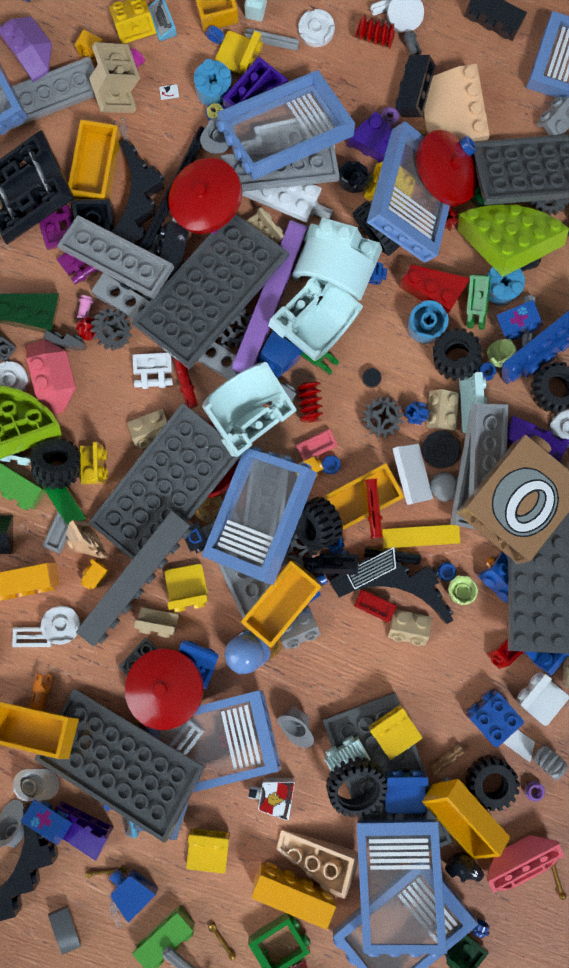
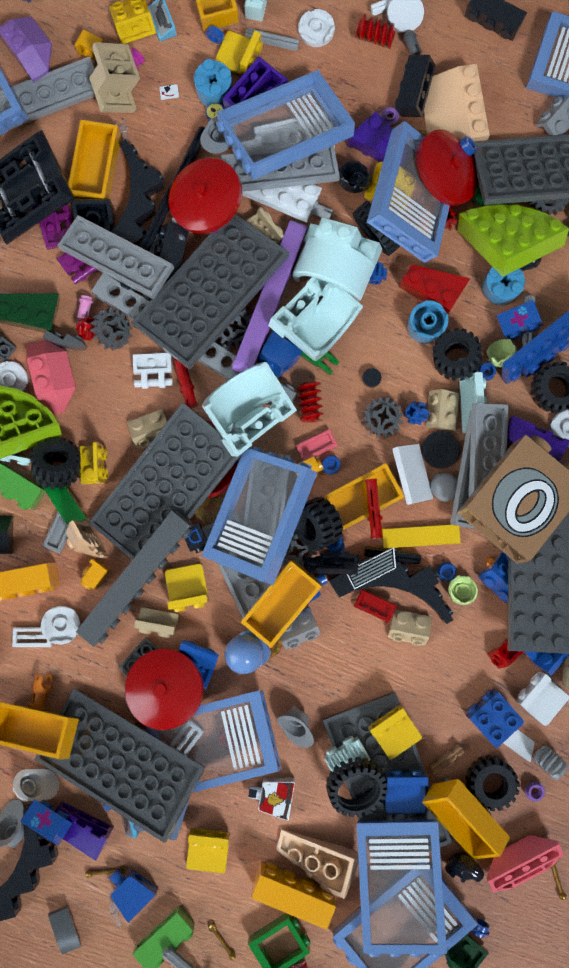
hinge [467,275,491,330] -> none

